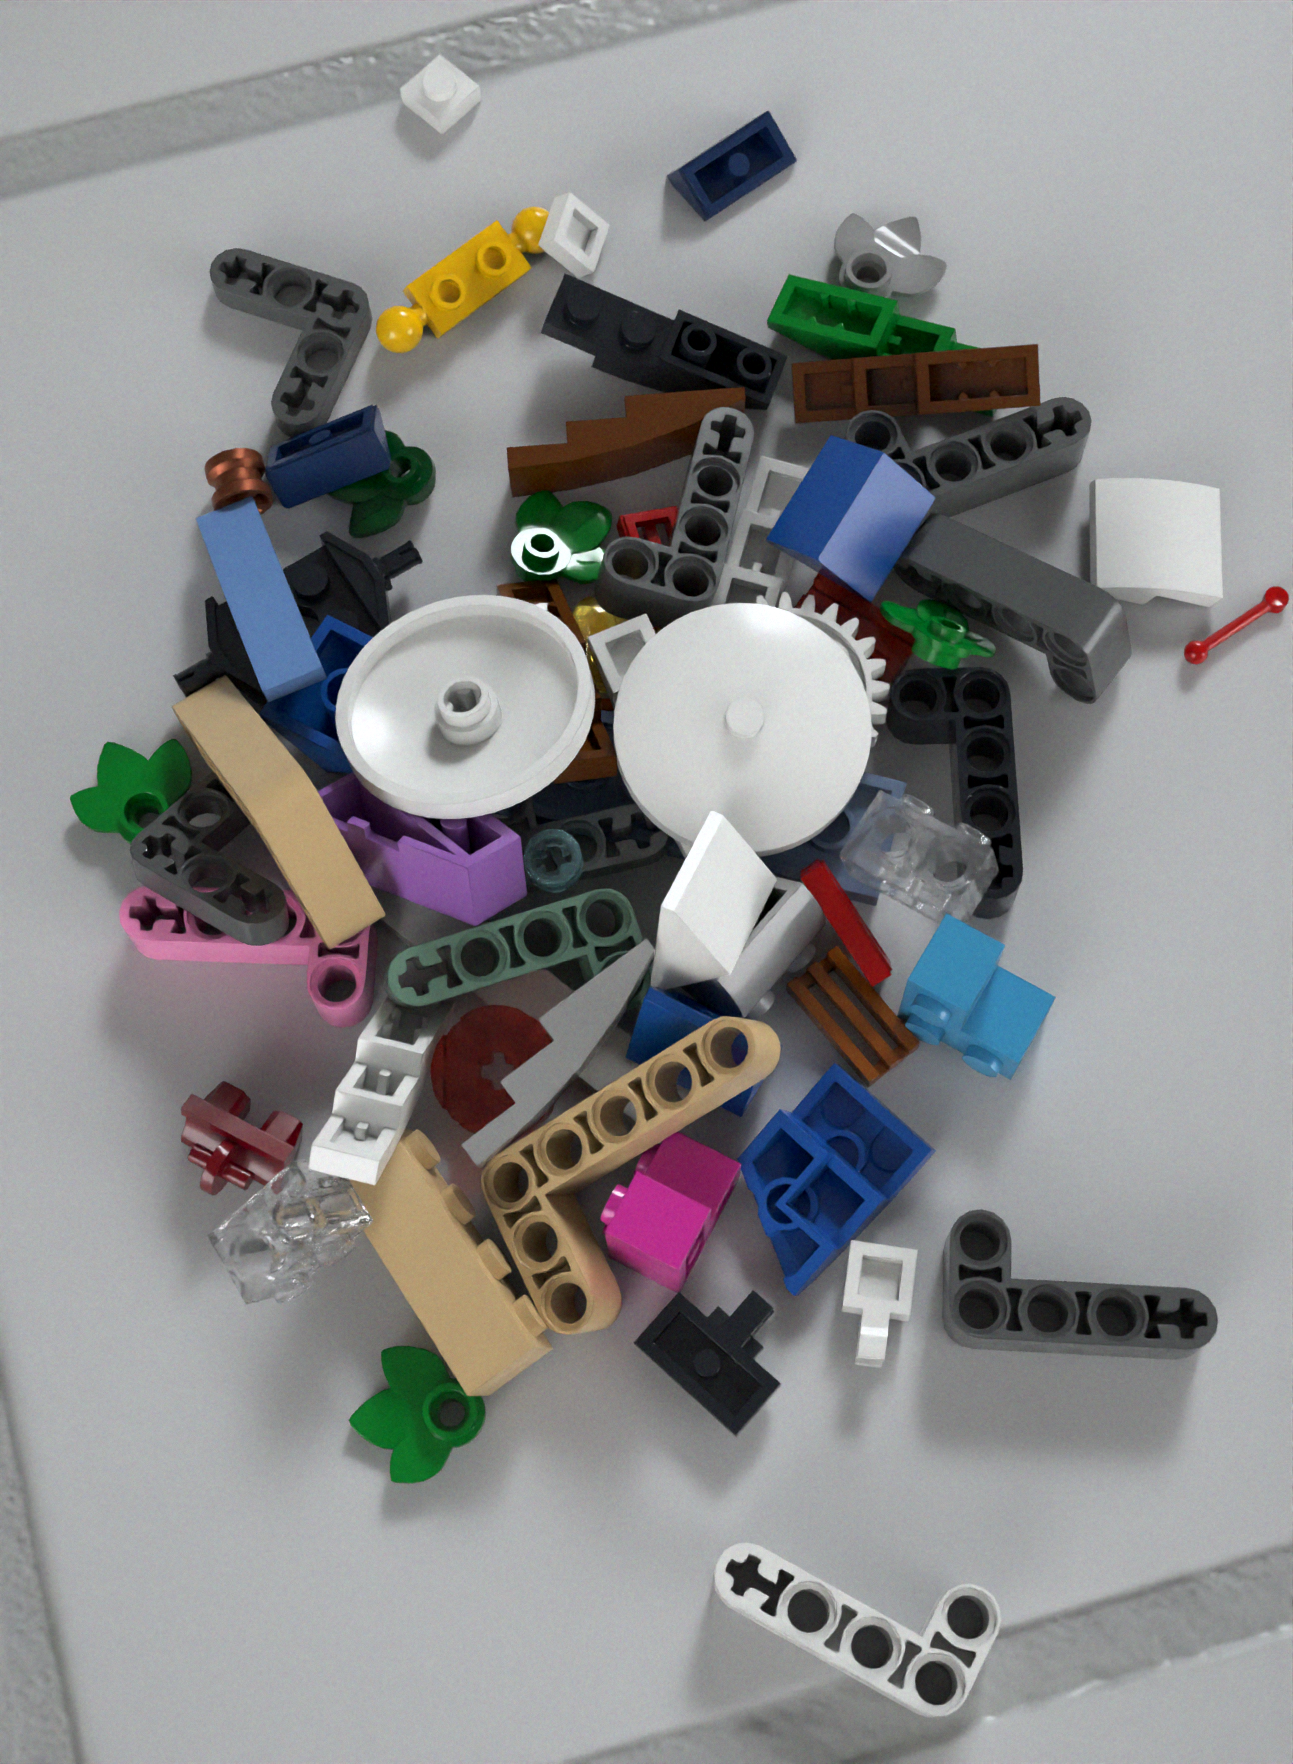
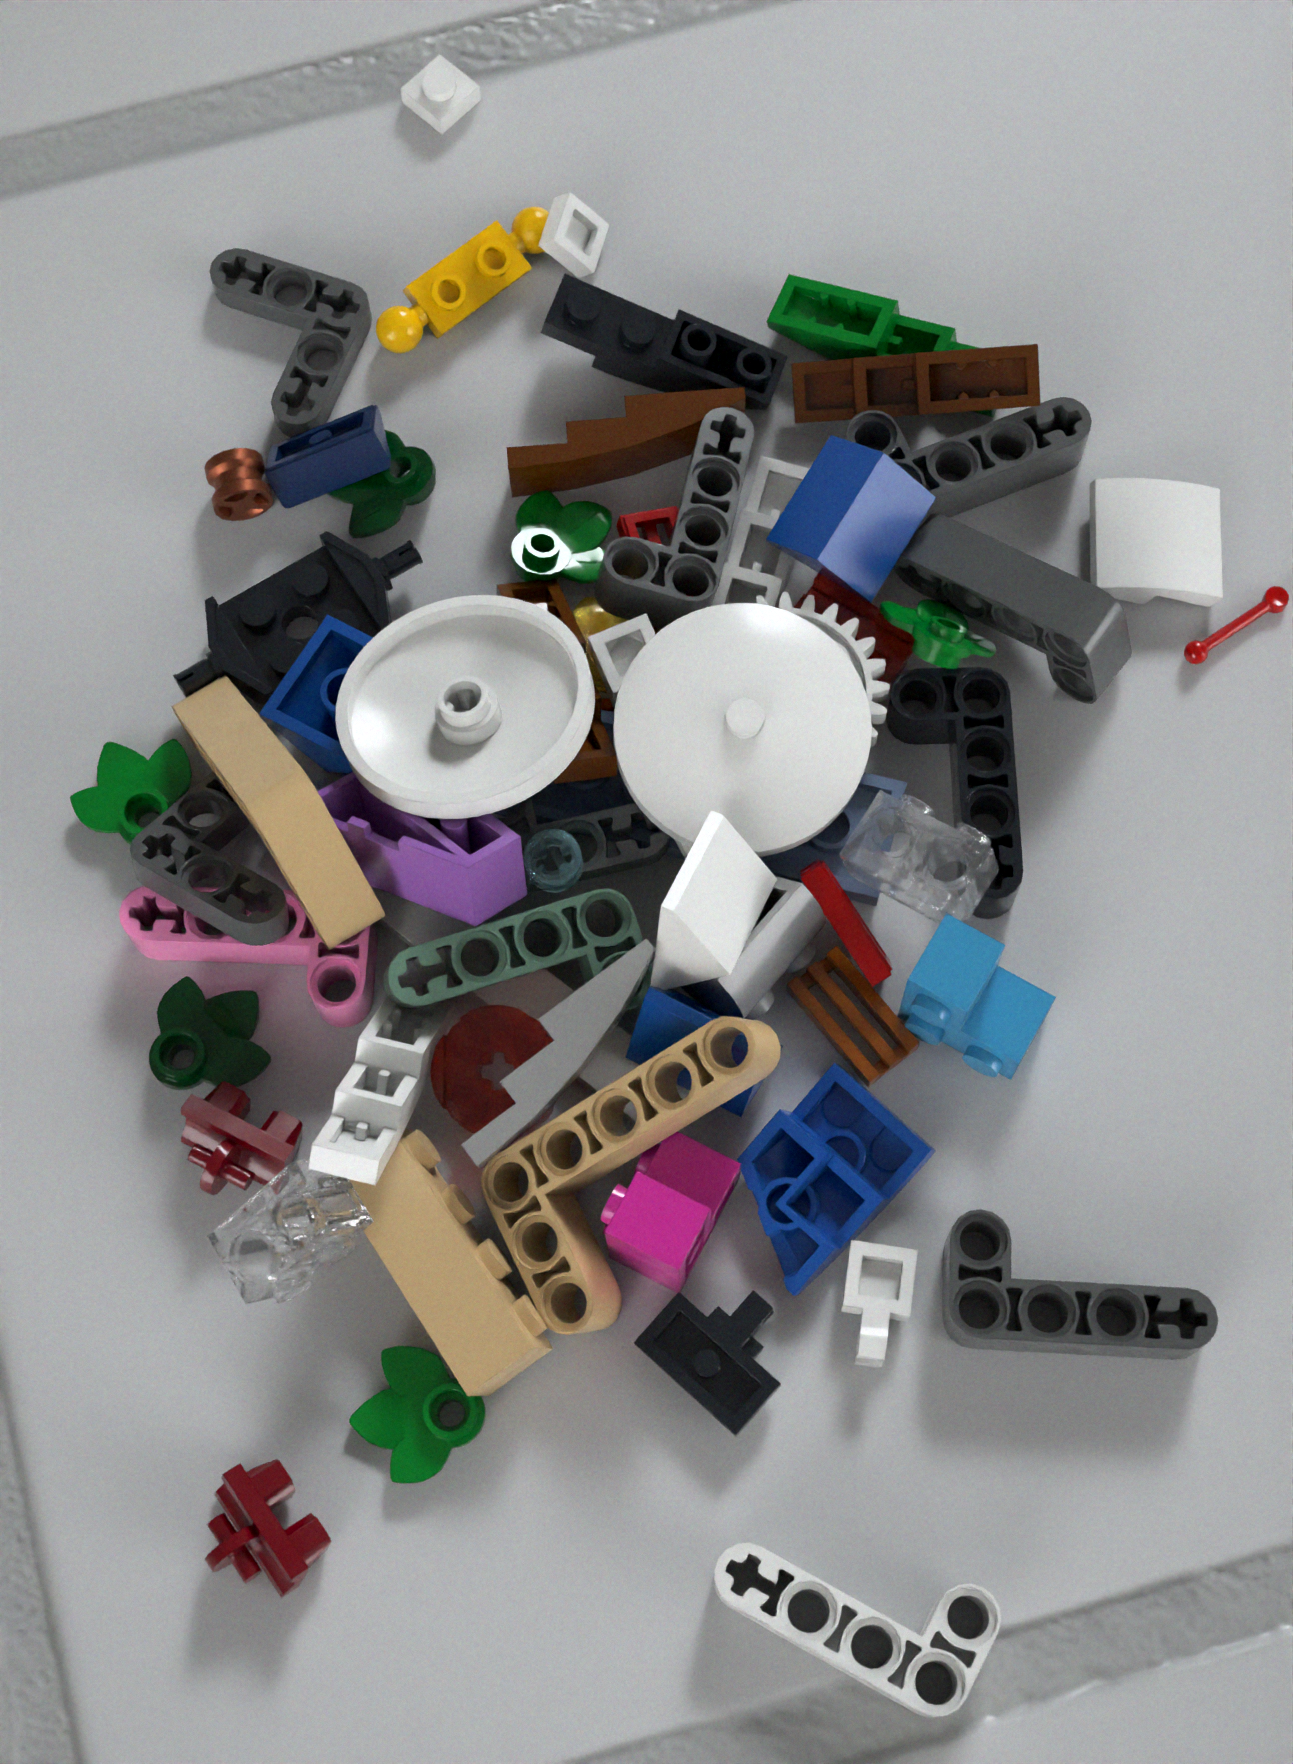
medium blue slope [196,496,327,702] -> none
dark blue slope [667,110,798,221] -> none
light grey plate [834,213,947,298] -> none
none -> dark green plate [149,976,271,1090]
none -> dark red hips [205,1459,331,1598]

